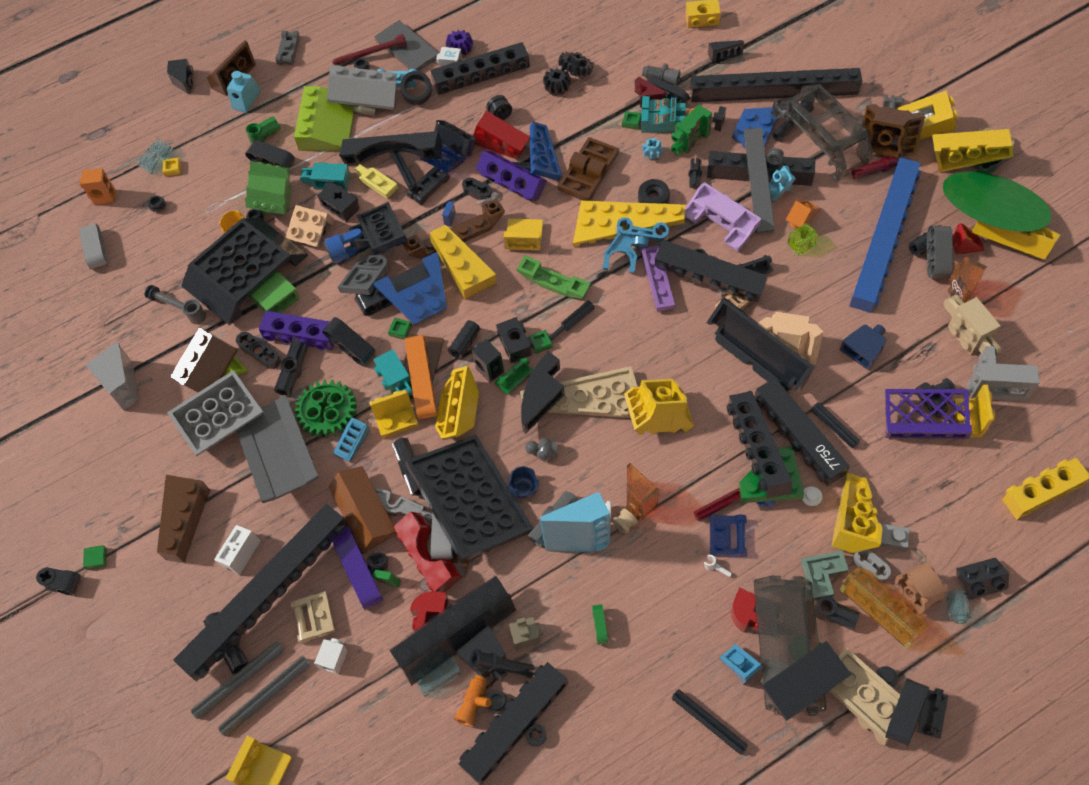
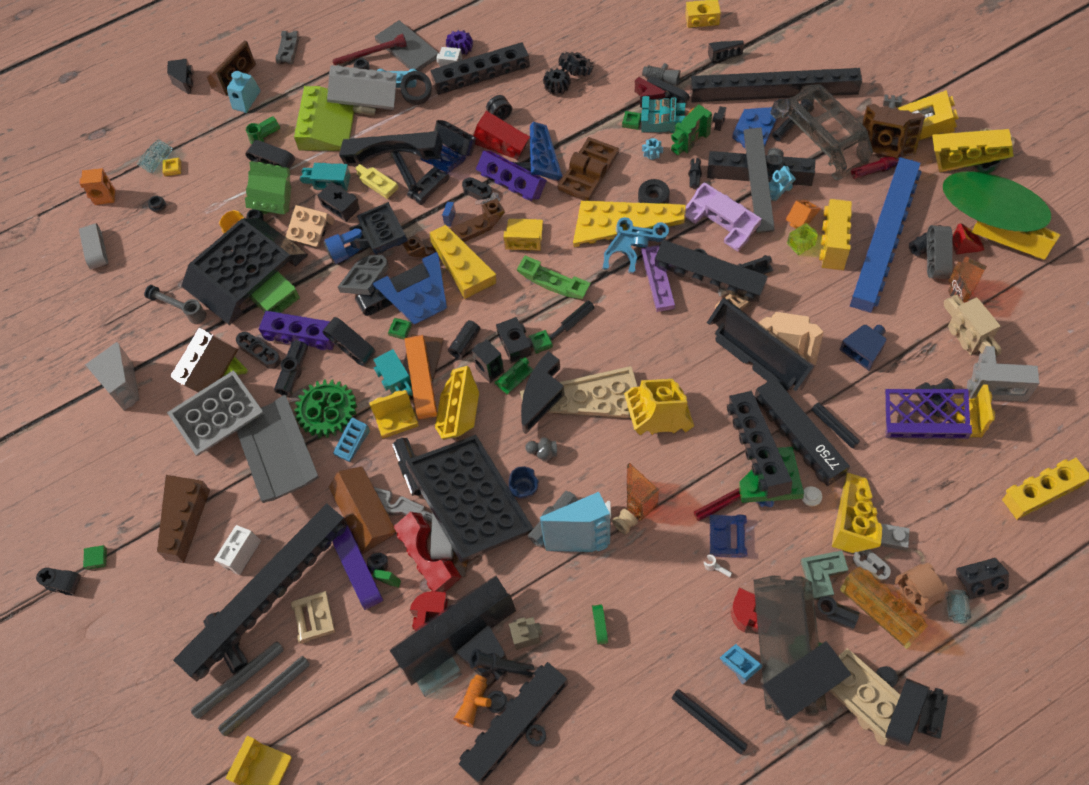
white brick [314,638,348,675] -> none
none -> yellow wedge [819,199,852,270]

